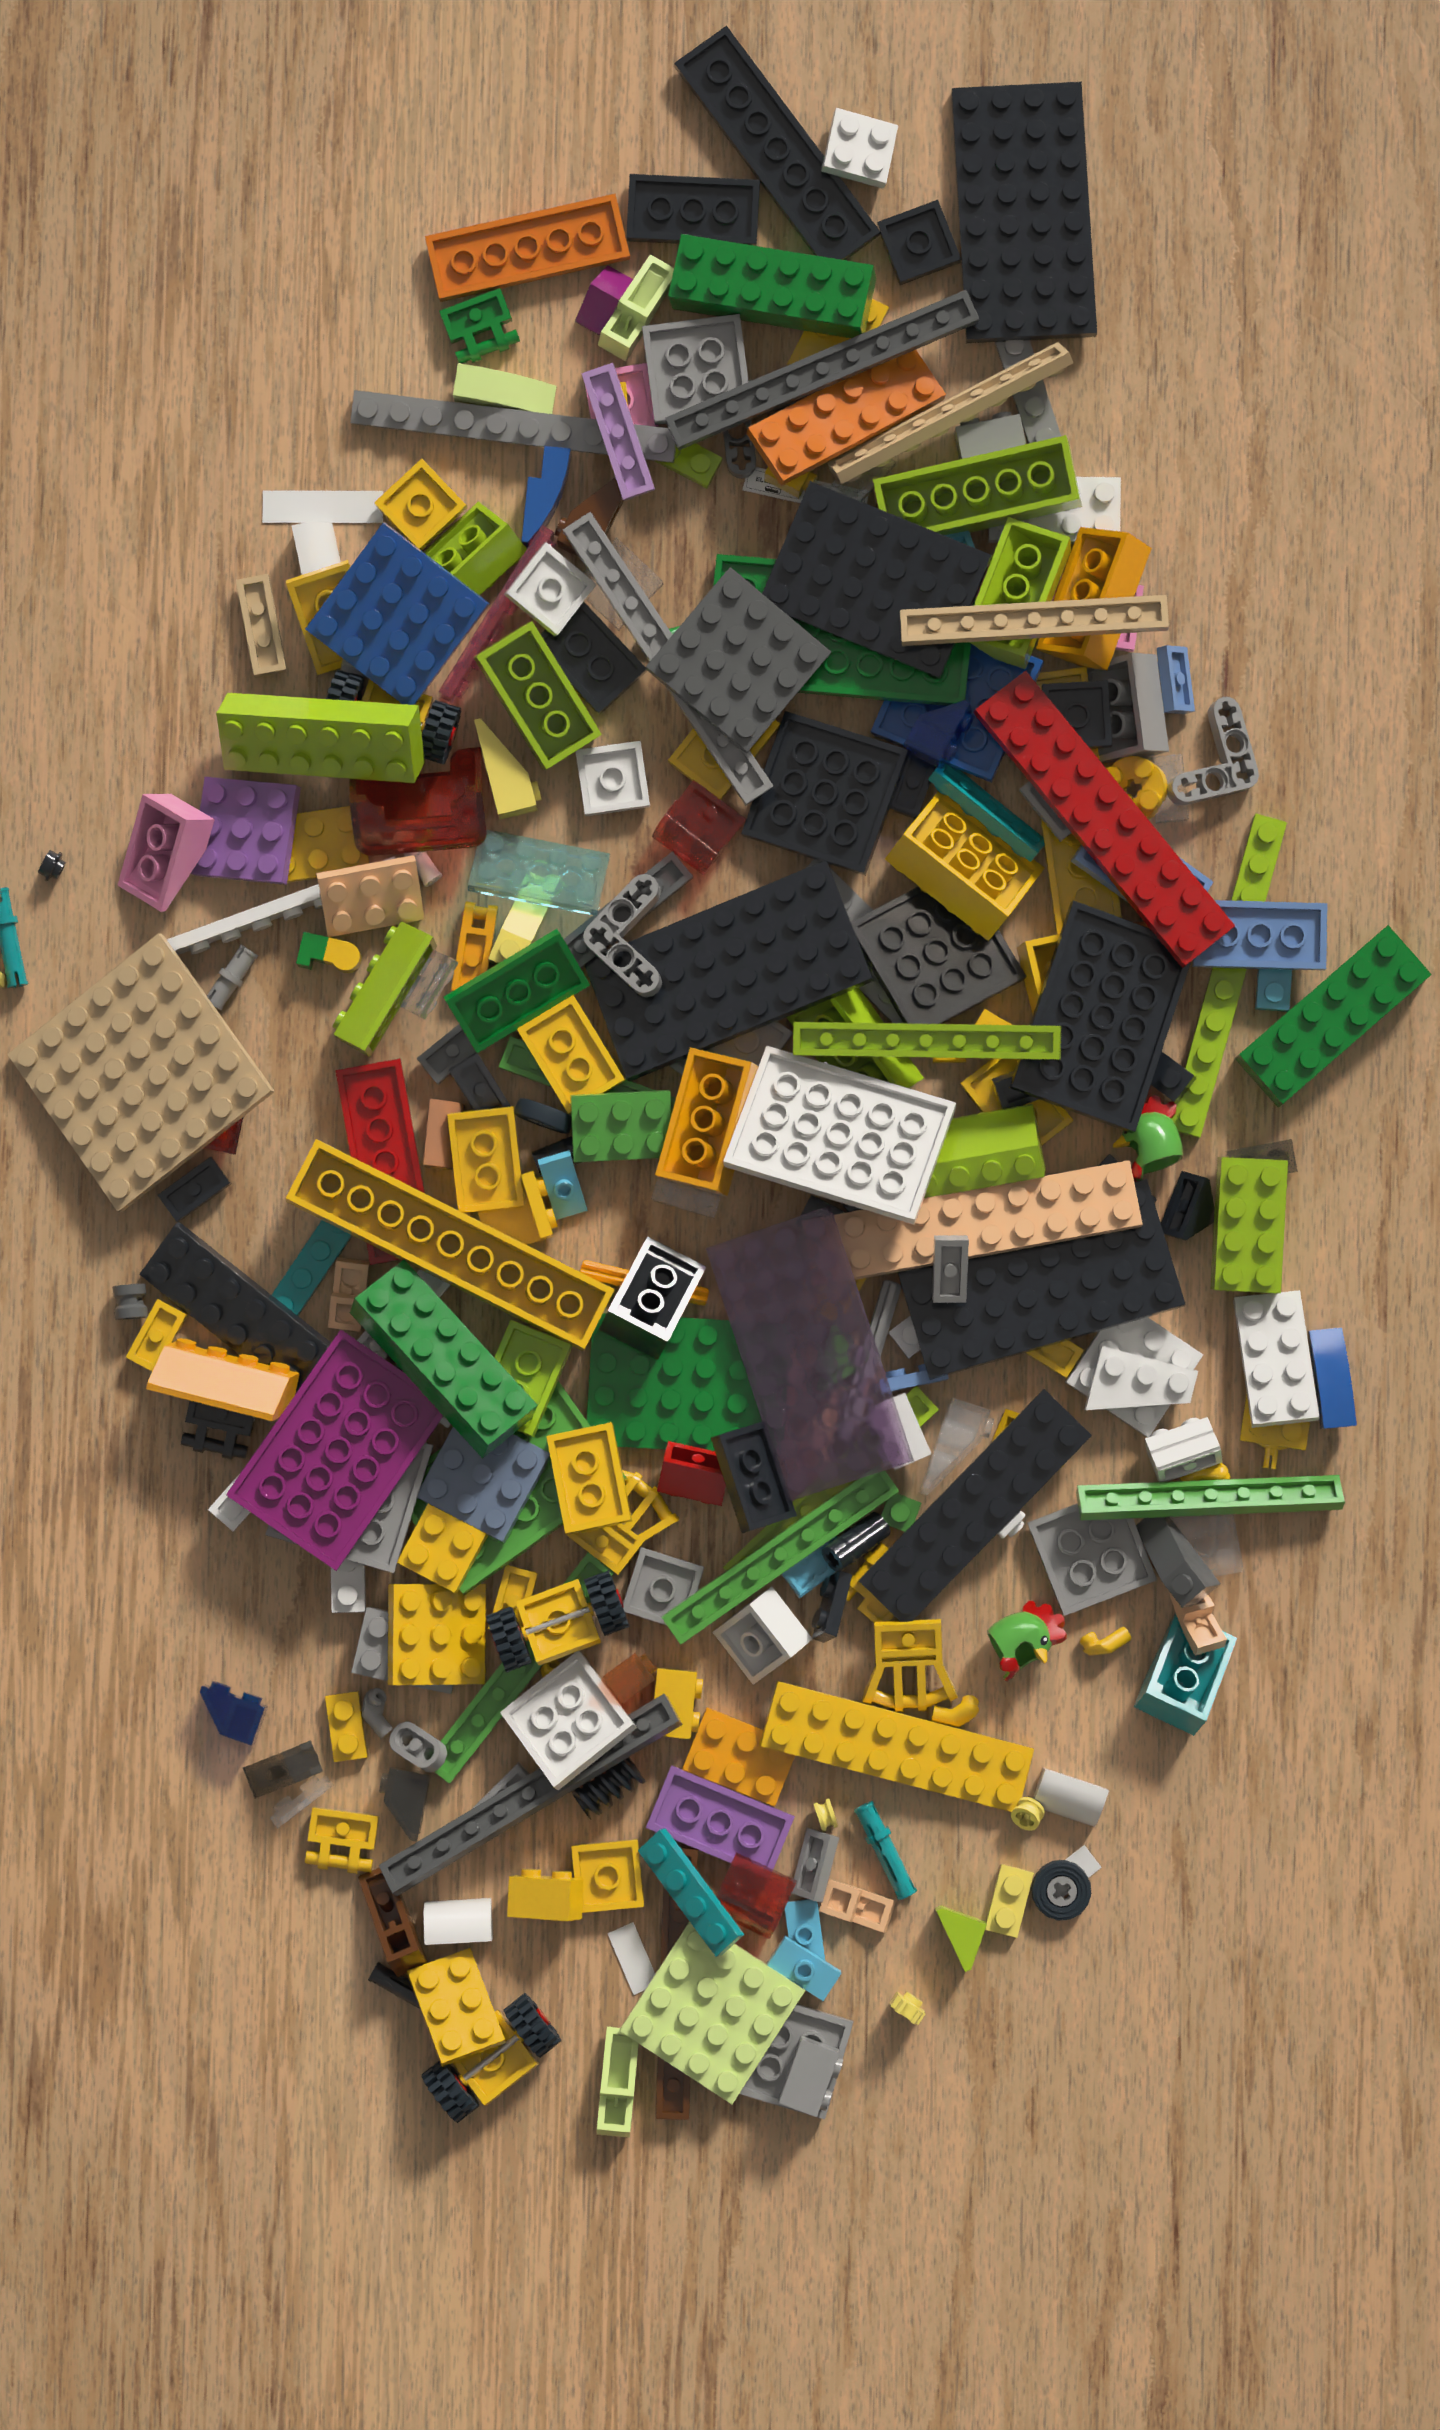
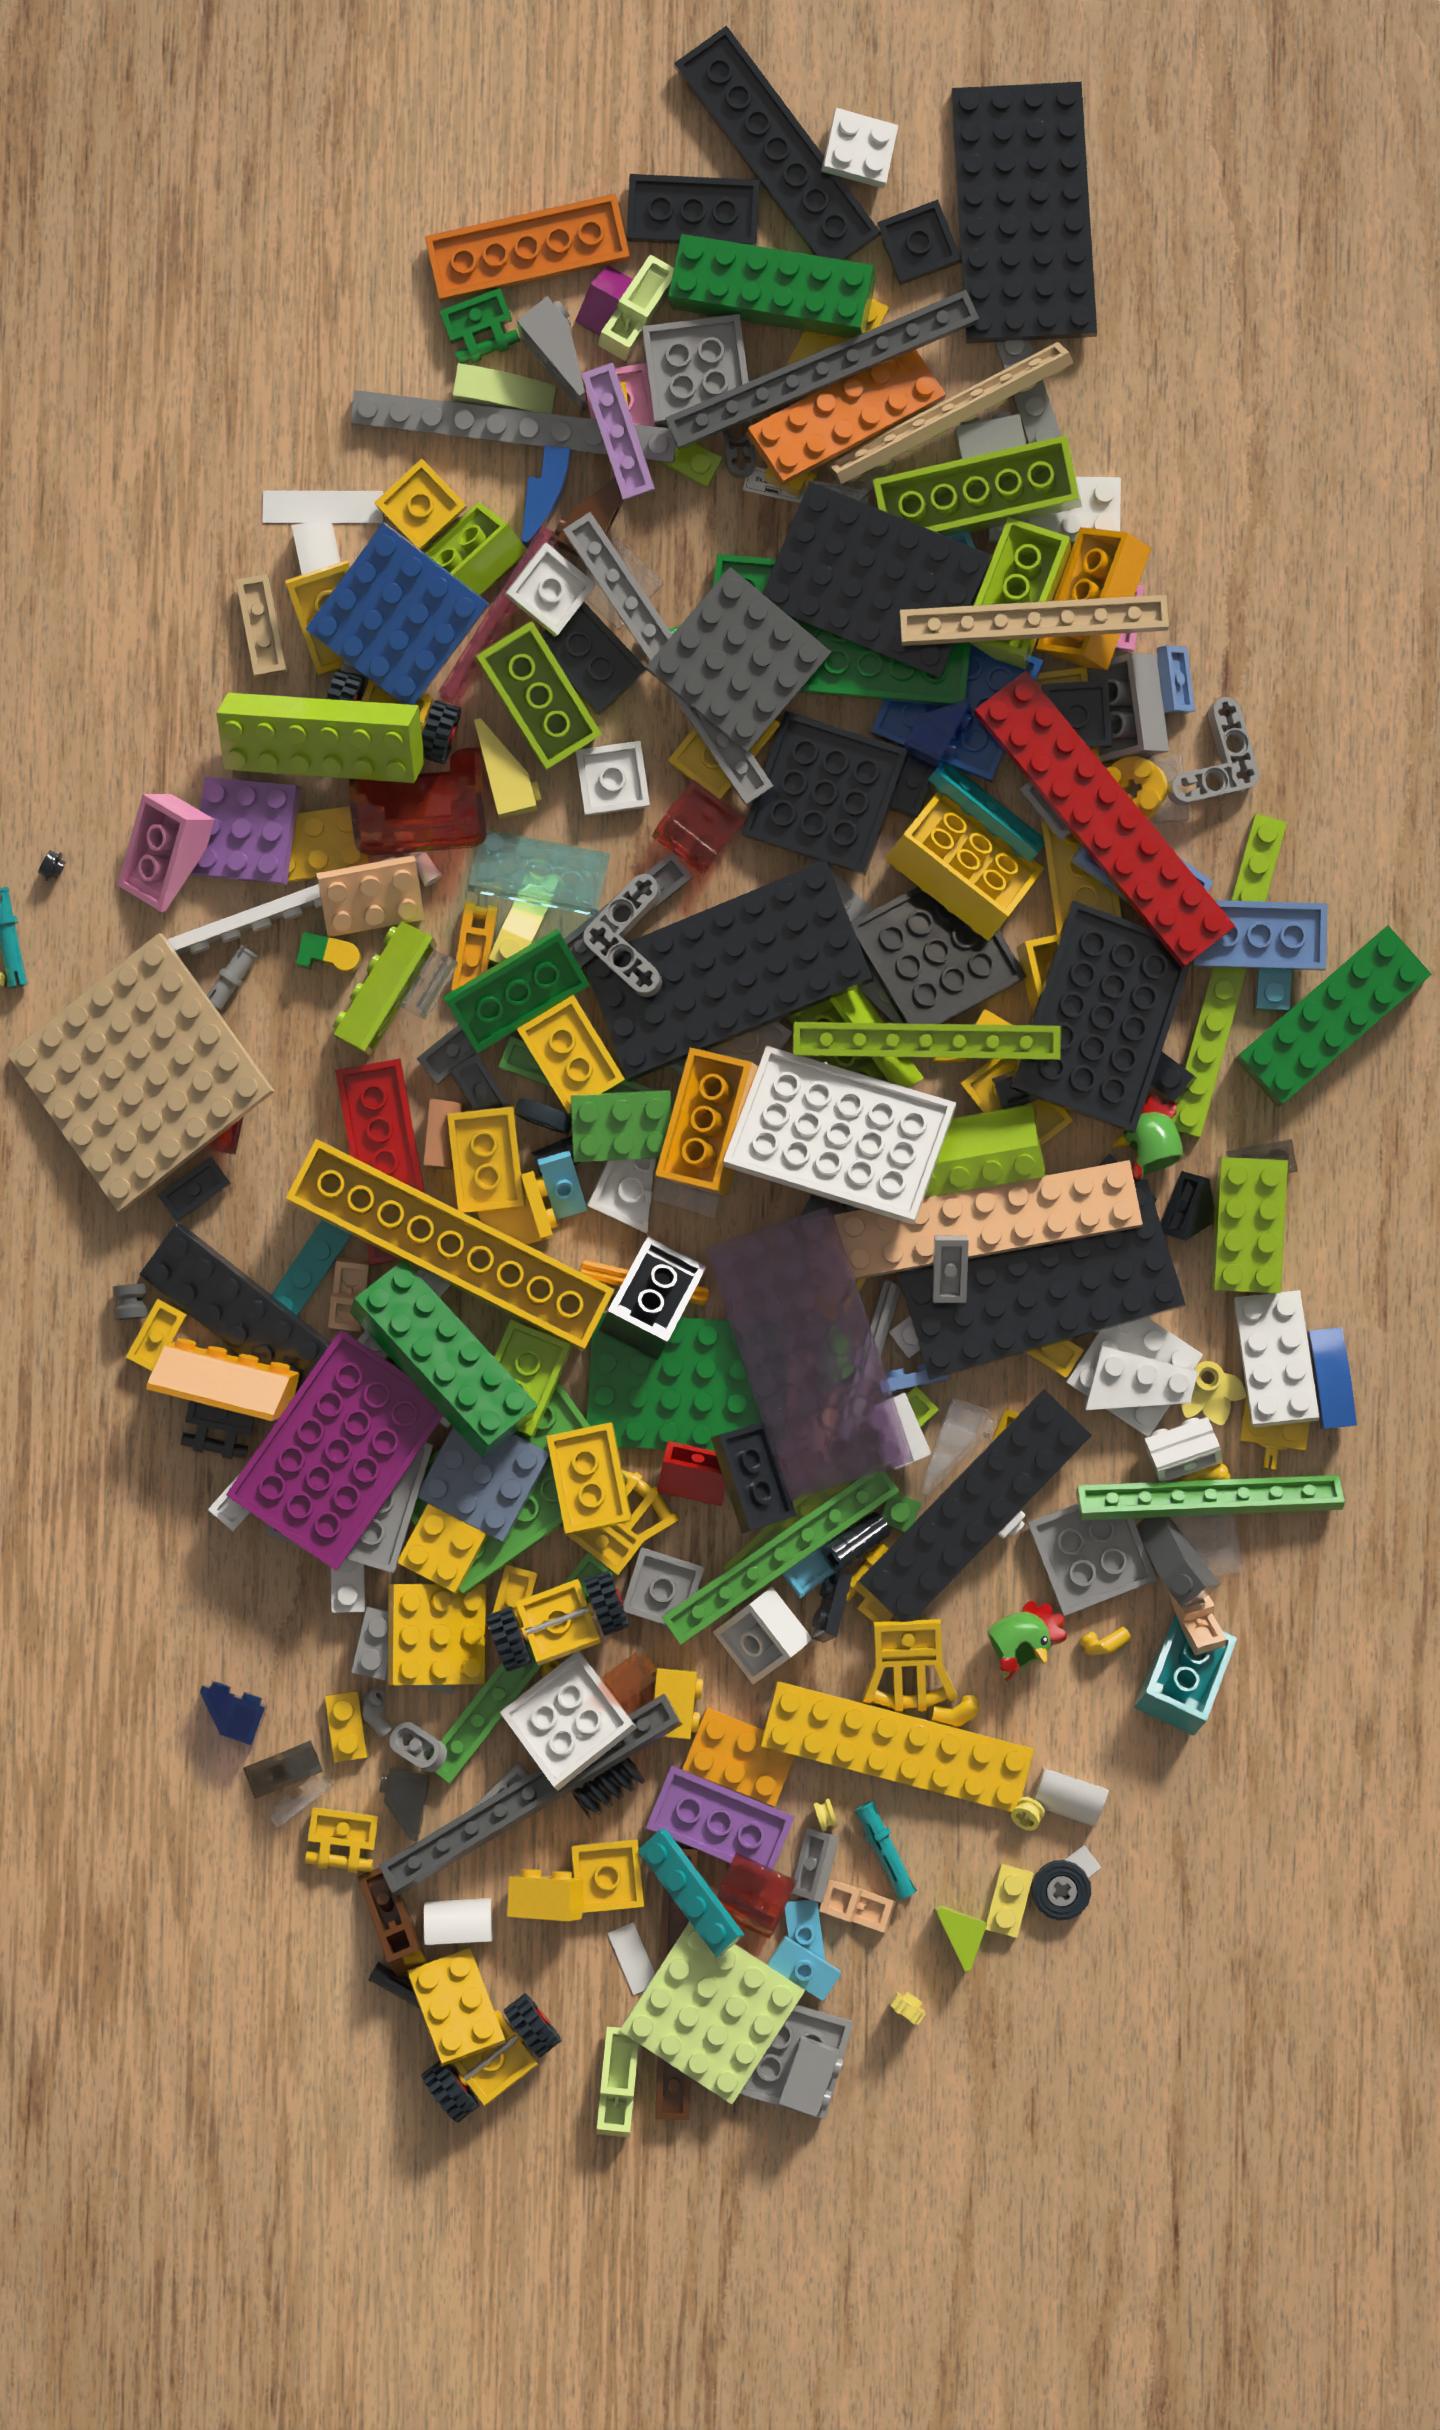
none -> light grey slope [517,296,587,412]
none -> white wing [586,1158,656,1234]
none -> light yellow plate [1181,1361,1246,1426]

